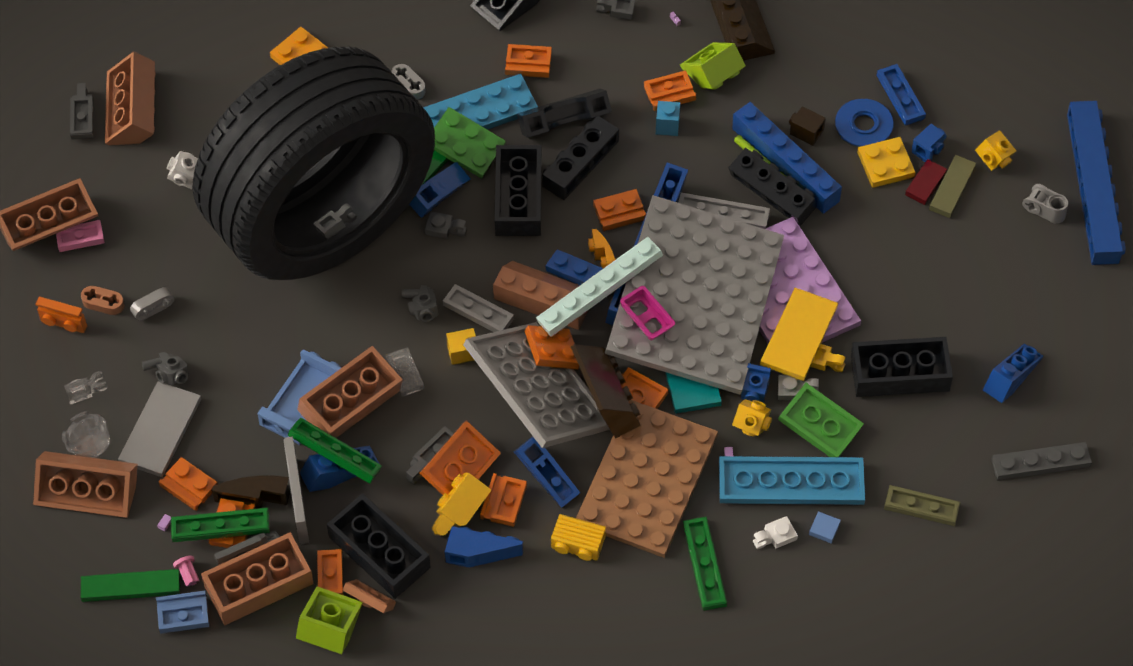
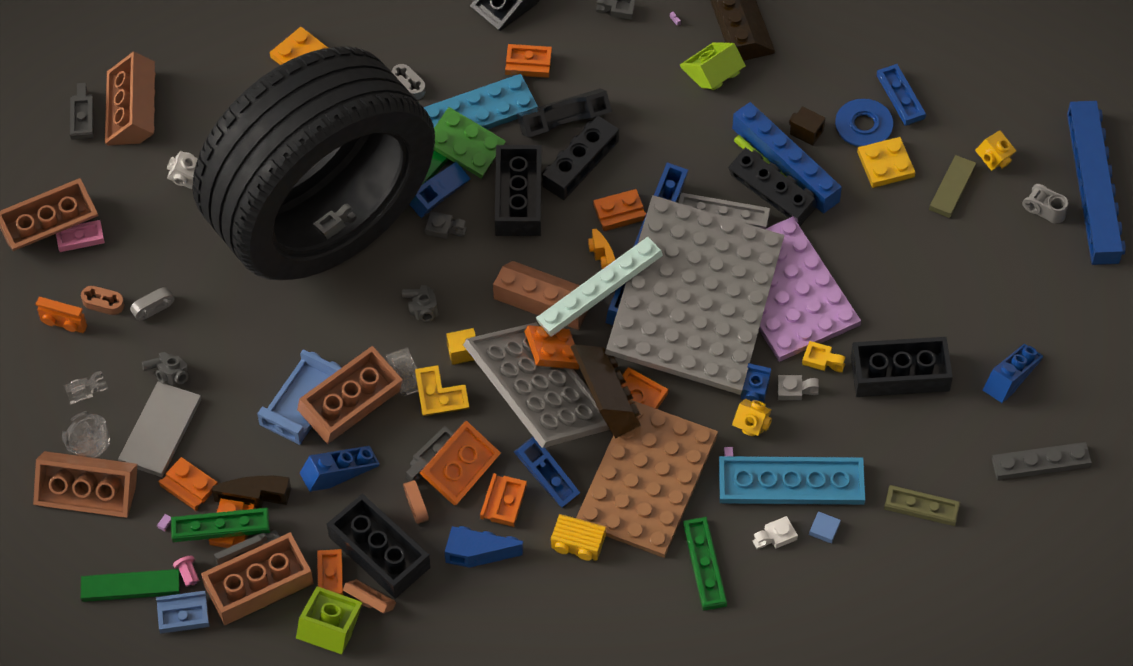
light grey tile [284,436,309,545] -> none
green tile [288,418,382,484] -> none
yellow hinge [432,473,491,536] -> none
light grey plate [443,284,514,332] -> none
blue plate [545,249,603,285] -> none
dark pink piece [620,286,675,340] -> none
orange plate [644,70,696,111] -> none
dark azure brick [656,101,680,136] -> none
teal tile [665,372,722,414] -> none
yellow tile [760,288,838,381] -> none
bright green plate [778,383,864,457] -> none
dark red tile [905,159,947,205] -> none
blue brick [912,123,947,162] -> none
none -> nougat beam [403,480,429,524]
none -> yellow plate [415,365,469,417]

